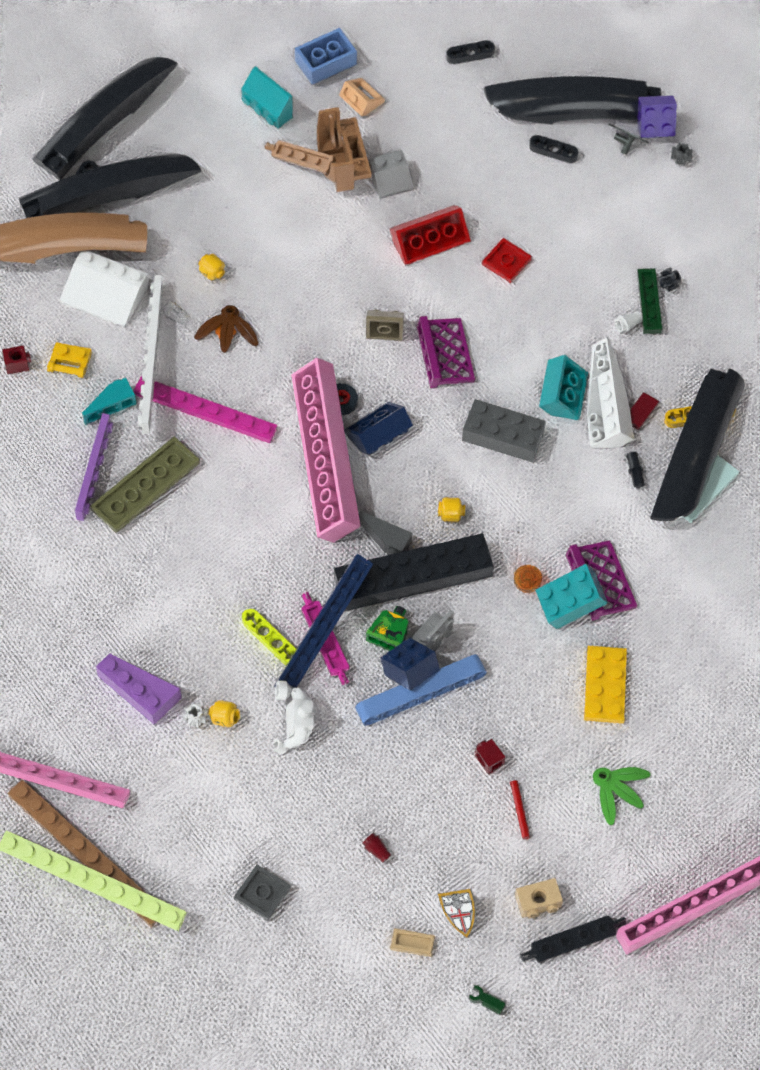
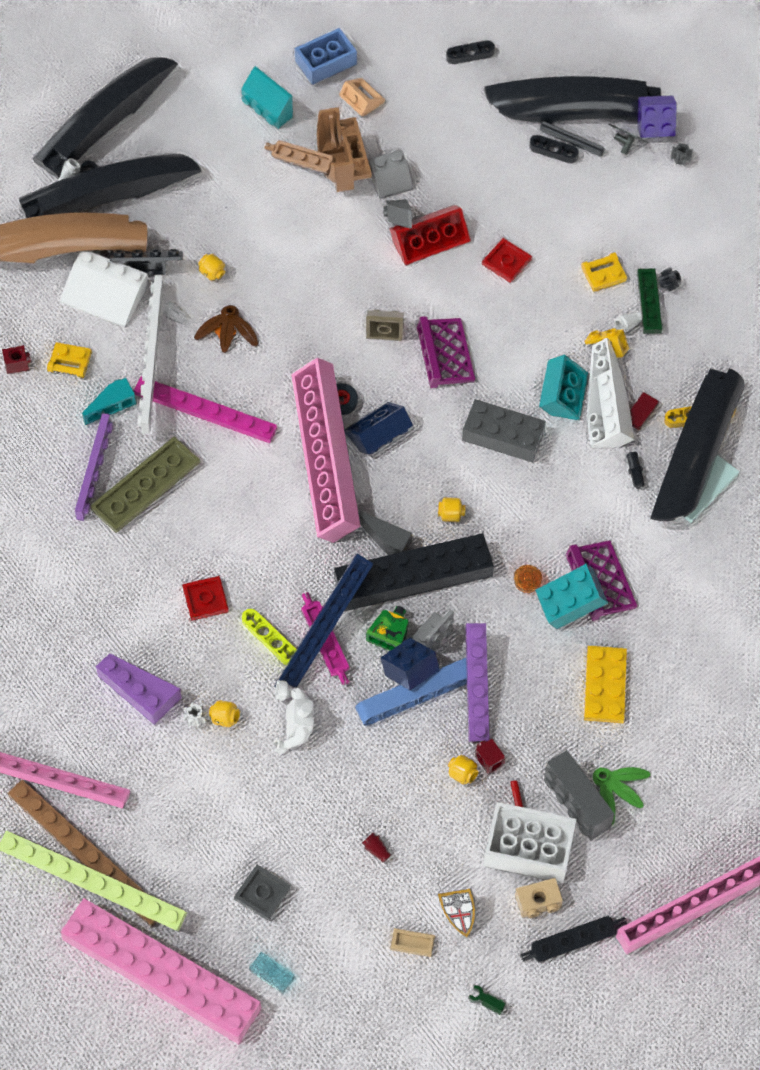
none -> white cone [58,158,81,181]
none -> bright pink brick [60,898,261,1044]
none -> black bracket [110,249,183,275]
none -> red tile [182,576,229,621]
none -> clear light blue plate [249,952,295,994]
none -> dark grey slope [383,199,412,228]
none -> yellow head [448,755,479,785]
none -> medium lavender plate [465,623,489,742]
none -> white slope [483,802,576,883]
none -> black axle [540,121,605,156]
none -> dark grey brick [544,750,614,841]
none -> yellow plate [581,252,627,292]
none -> yellow bracket [585,328,629,358]

